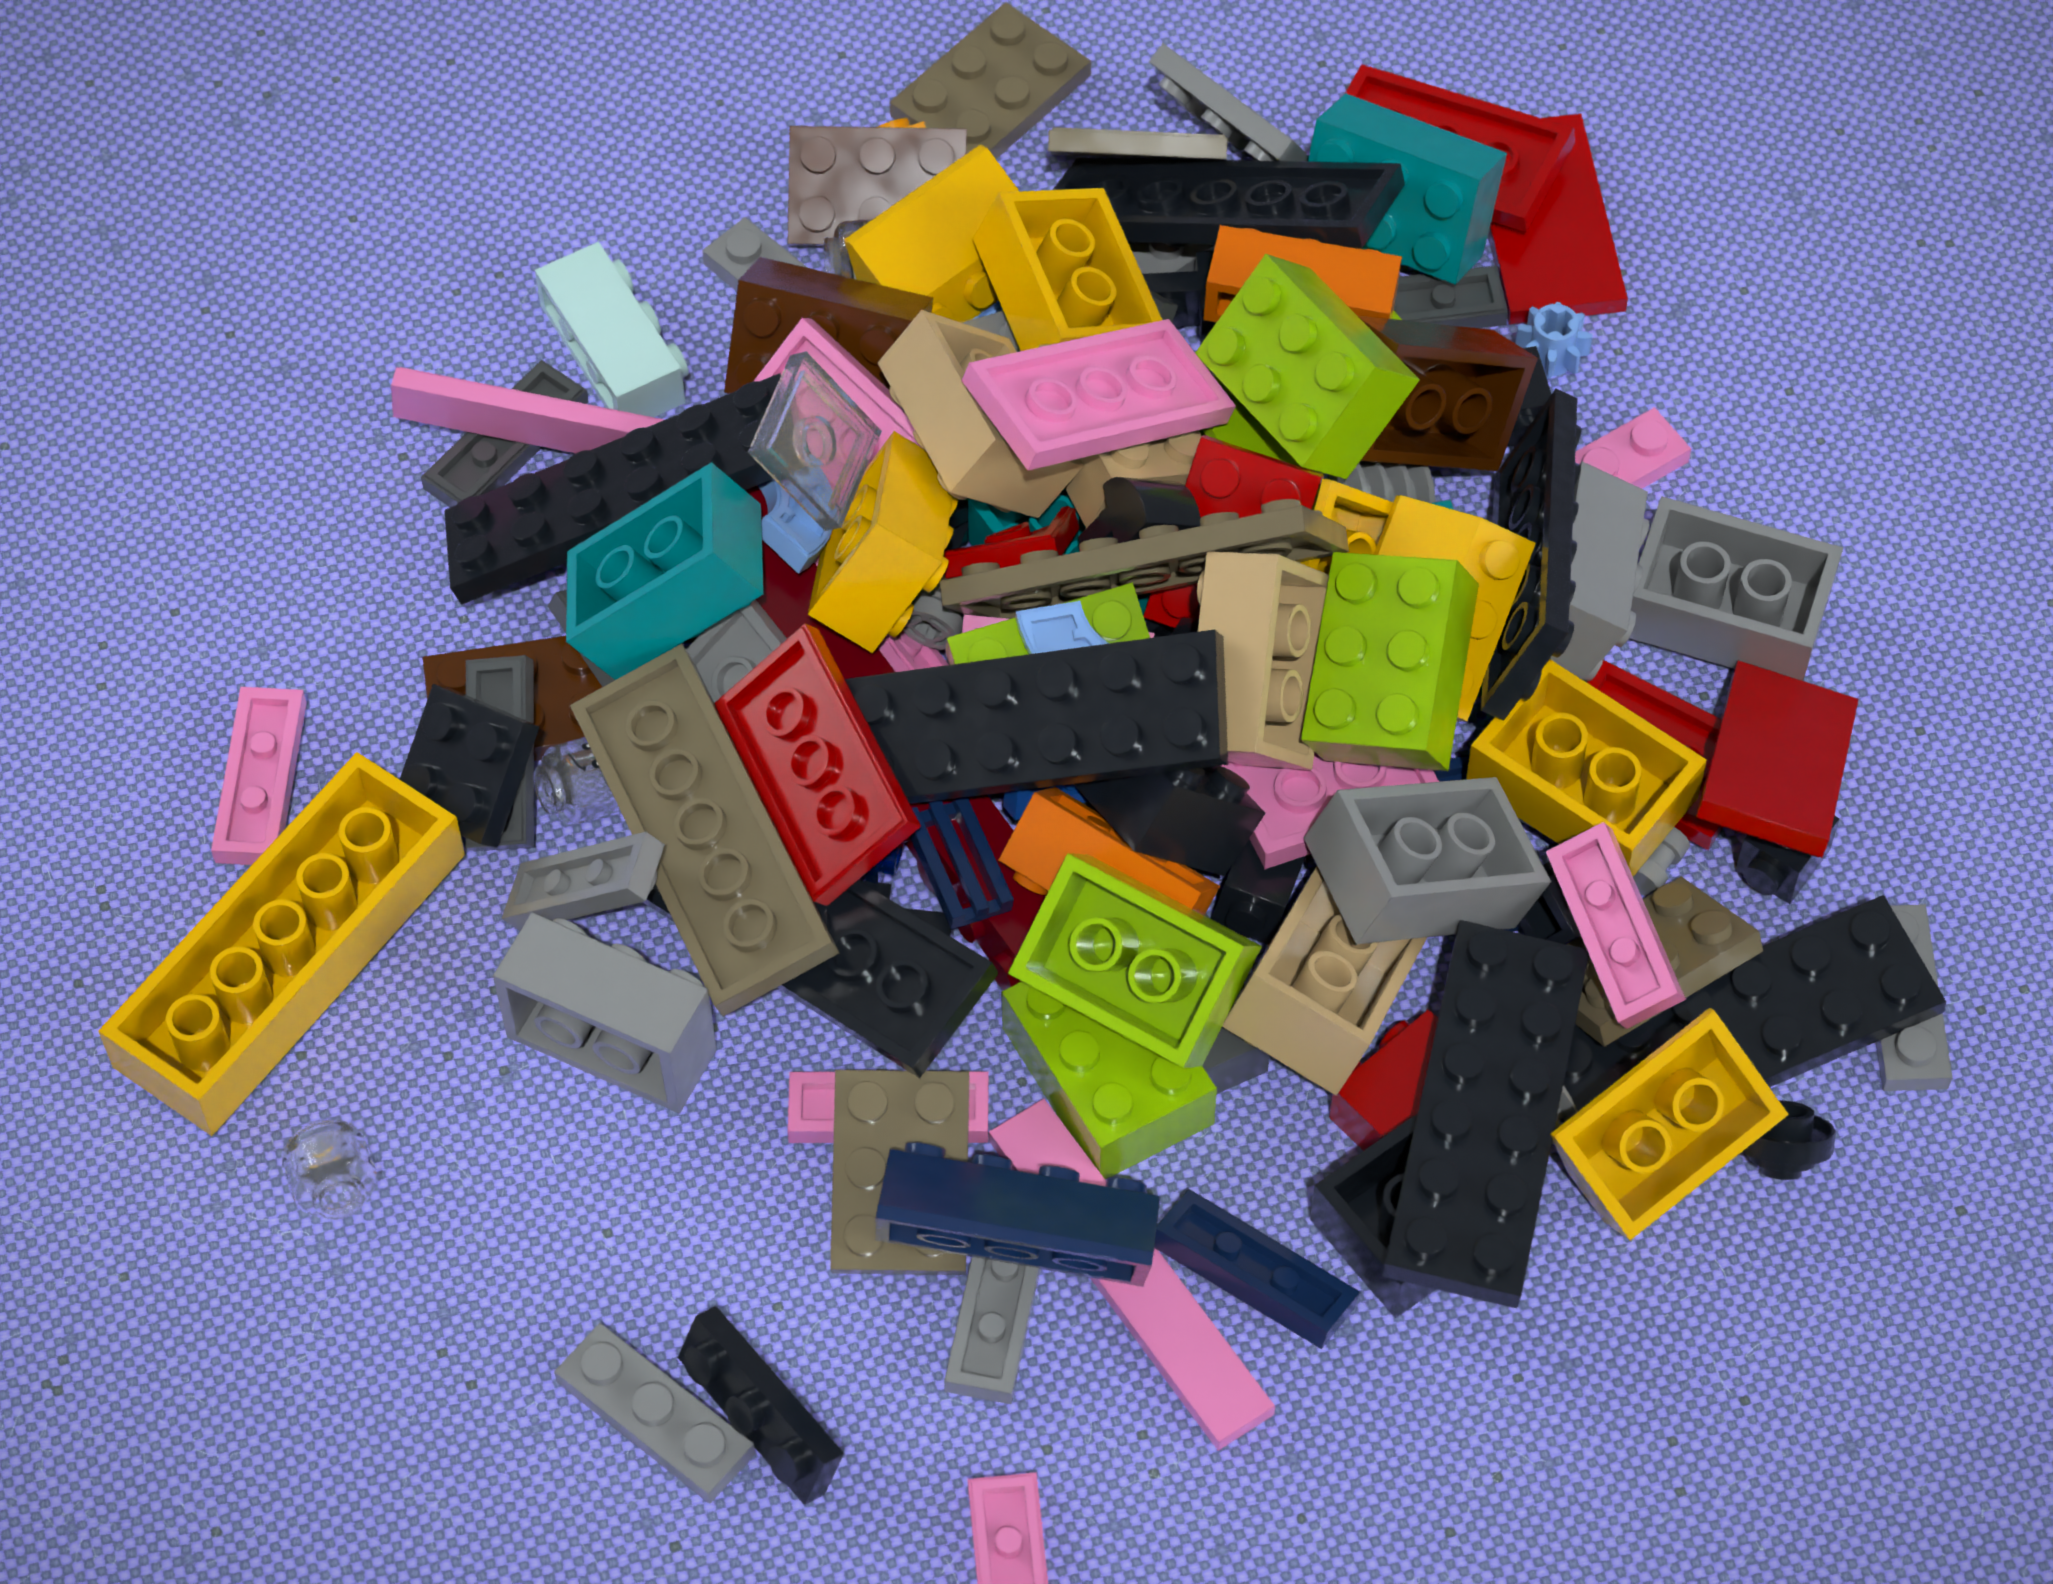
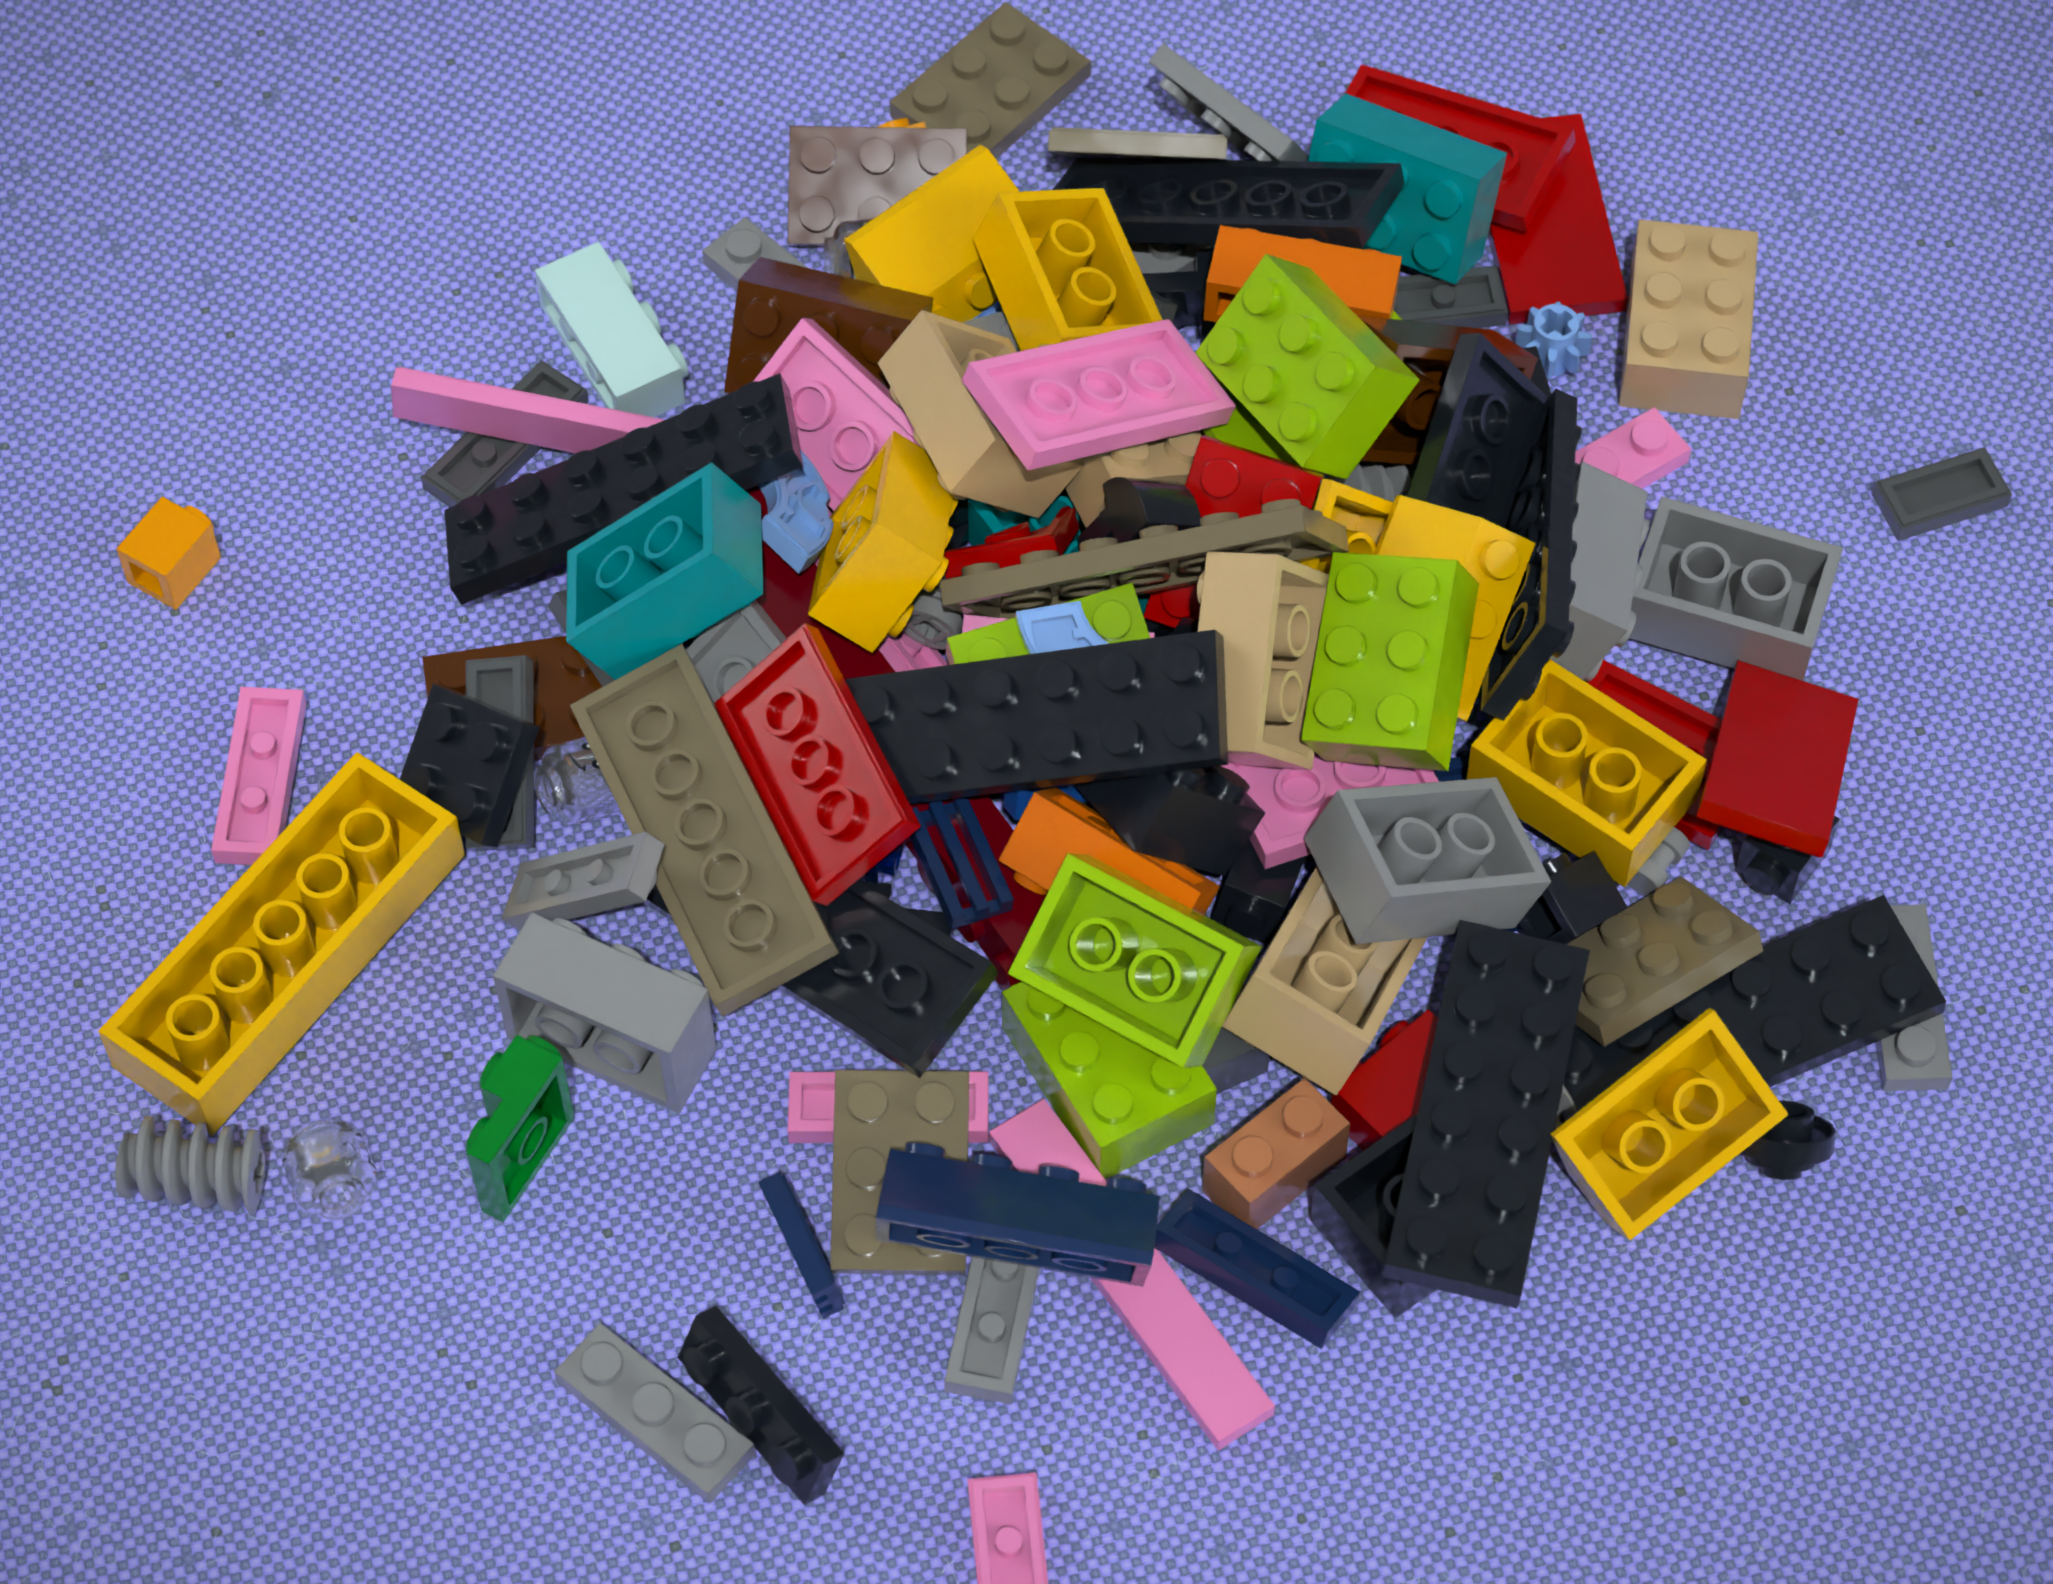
clear tile [748,351,882,531] -> none
bright pink plate [1546,822,1686,1029] -> none
none -> light grey piece [115,1116,265,1215]
none -> light orange brick [116,496,221,610]
none -> green plate [466,1034,575,1223]
none -> dark blue tile [758,1172,845,1319]
none -> nougat brick [1202,1078,1350,1229]
none -> black plate [1407,333,1547,528]
none -> tan brick [1618,219,1759,419]
none -> dark grey tile [1871,447,2012,541]

